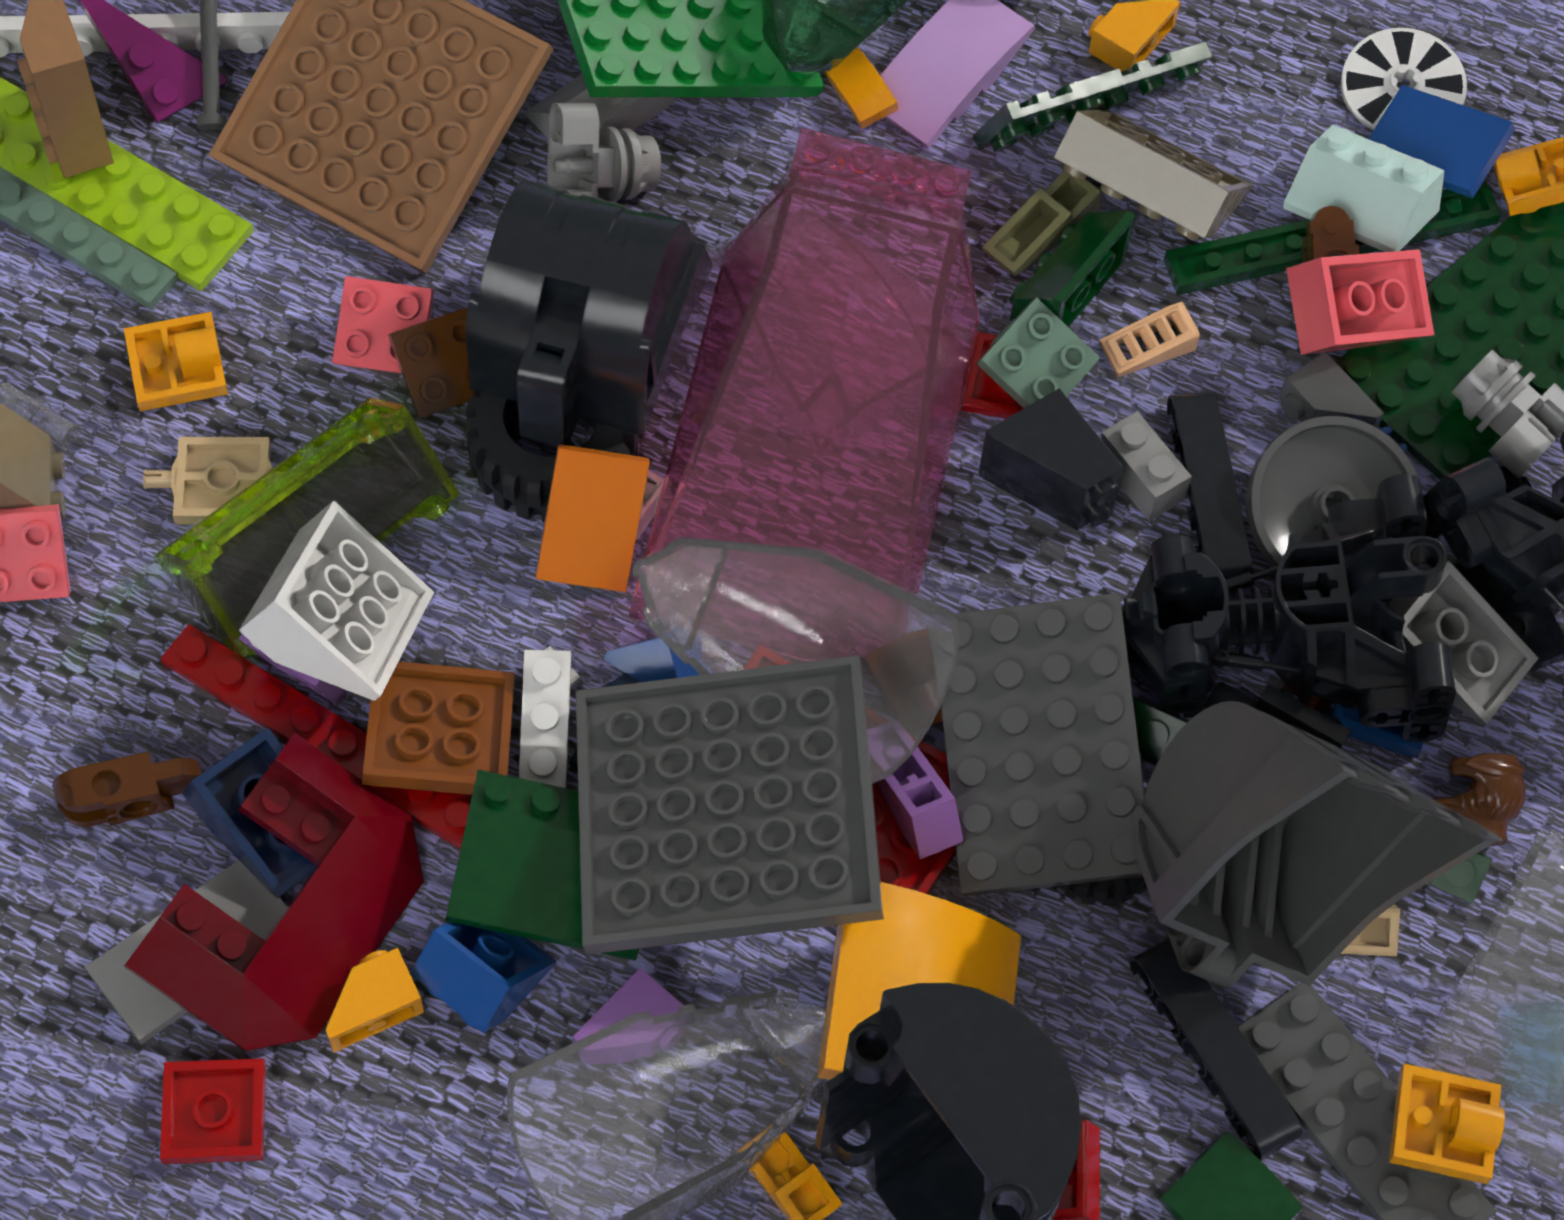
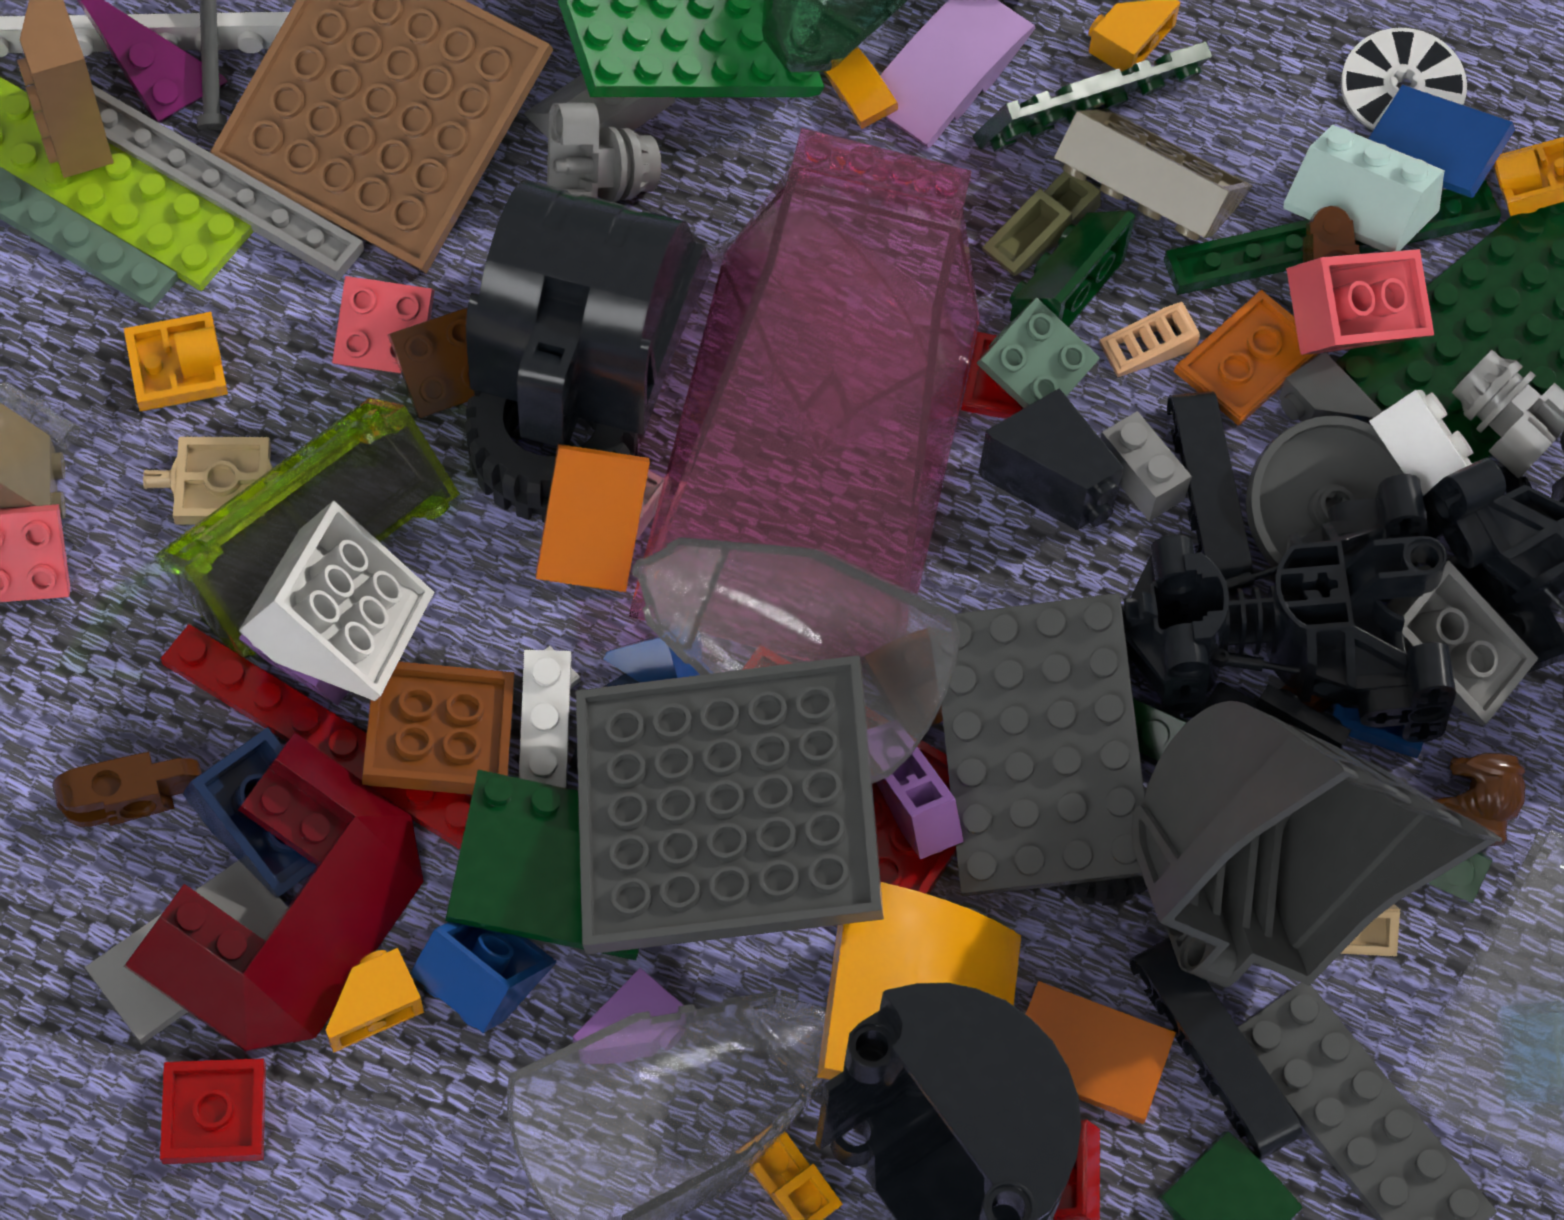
light orange plate [1389,1063,1505,1184] -> none
none -> light grey plate [92,85,364,281]
none -> orange tile [1026,981,1176,1124]
none -> orange tile [1174,290,1319,426]
none -> white slope [1369,390,1473,496]

